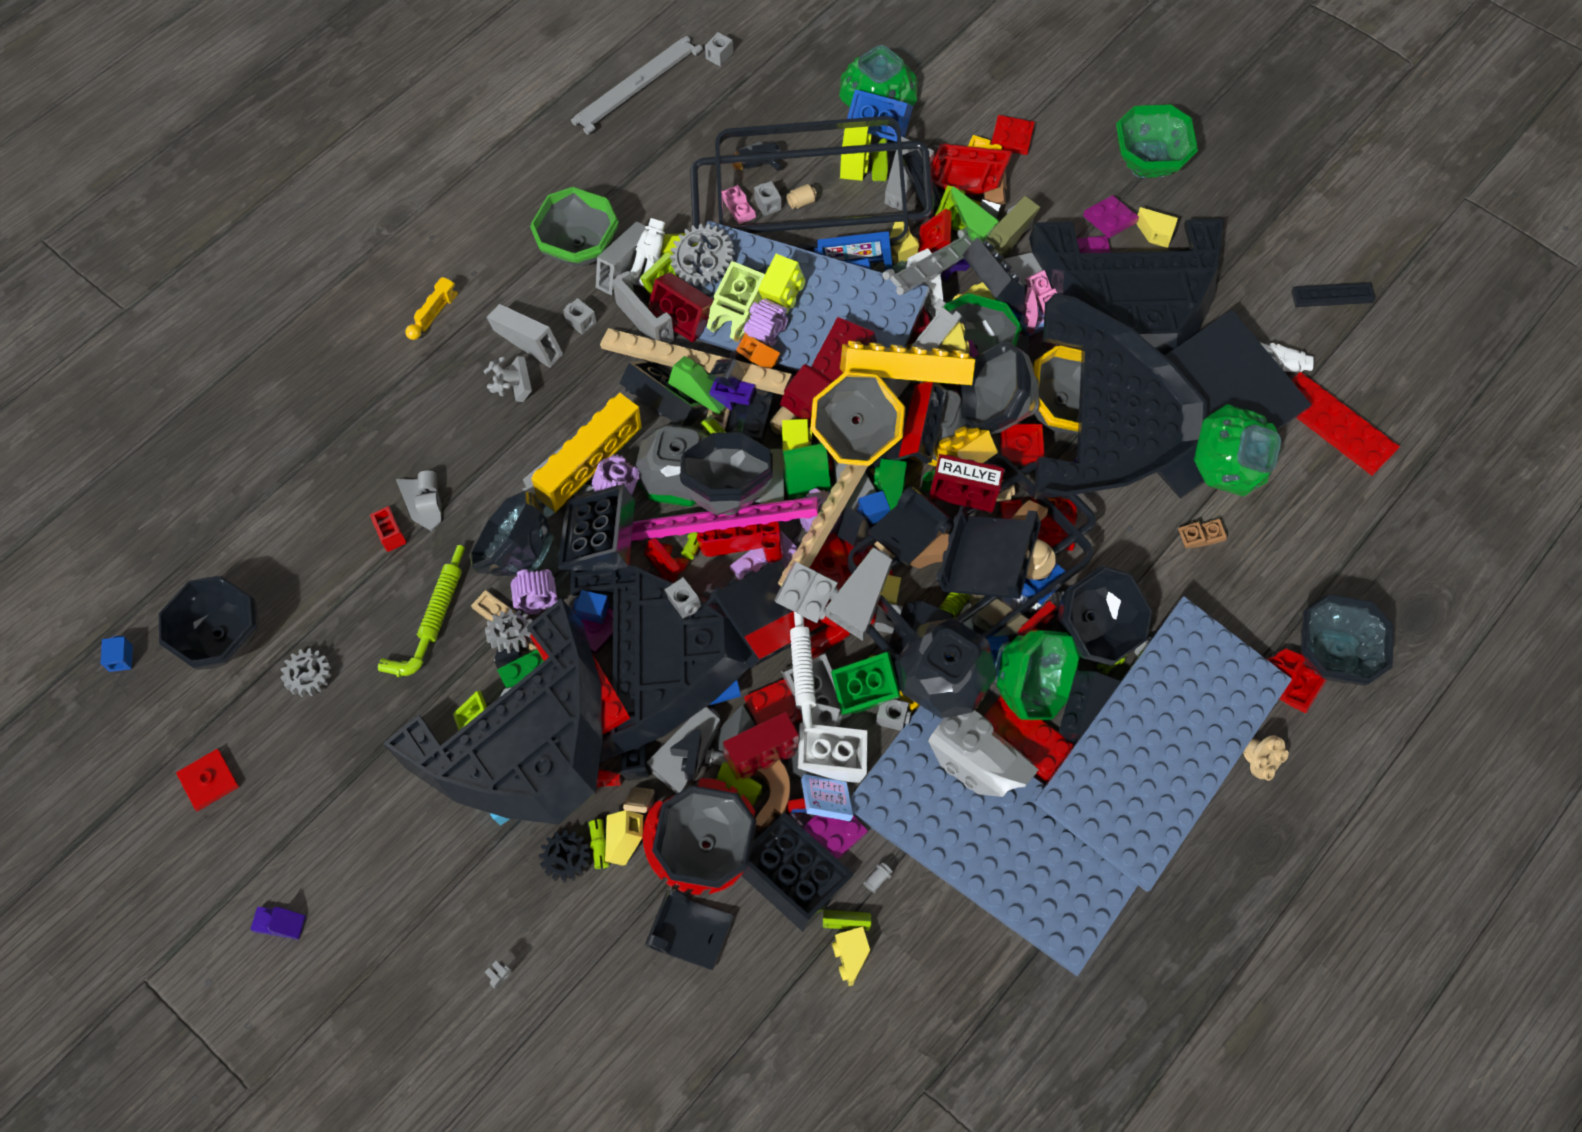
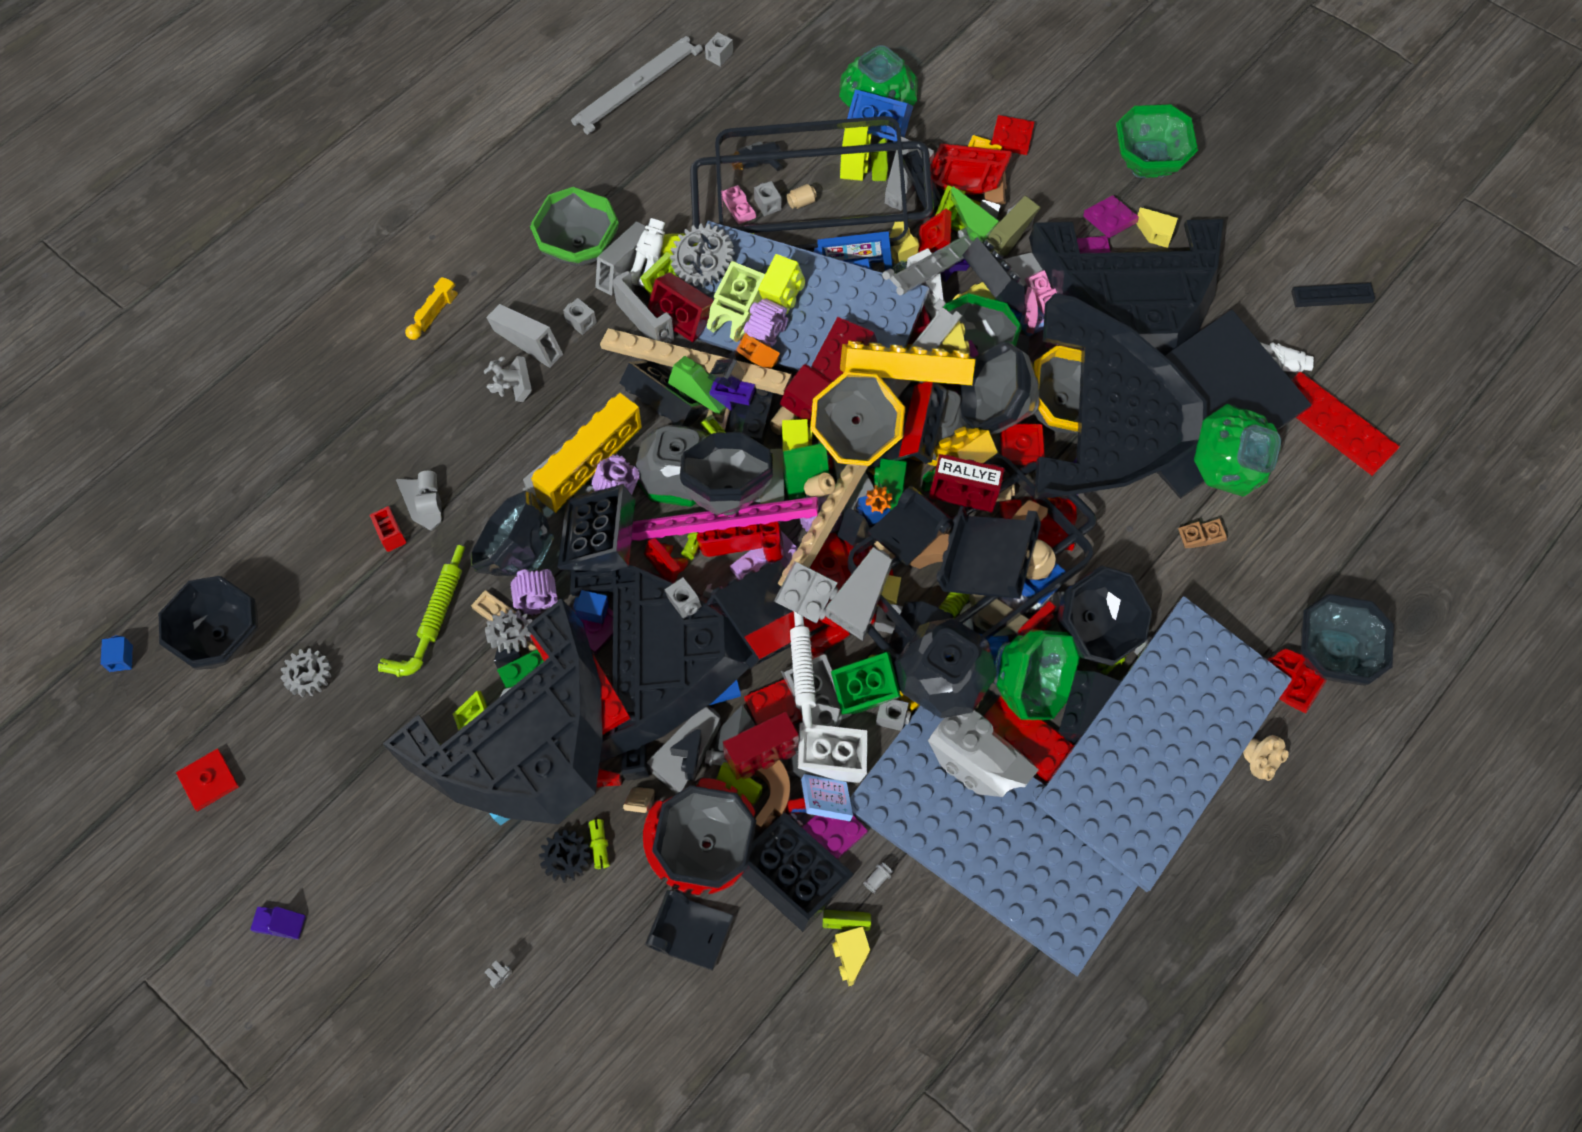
light yellow slope [605,810,643,866] -> none
none -> tan brick [804,473,835,498]
none -> orange gear [866,485,892,514]

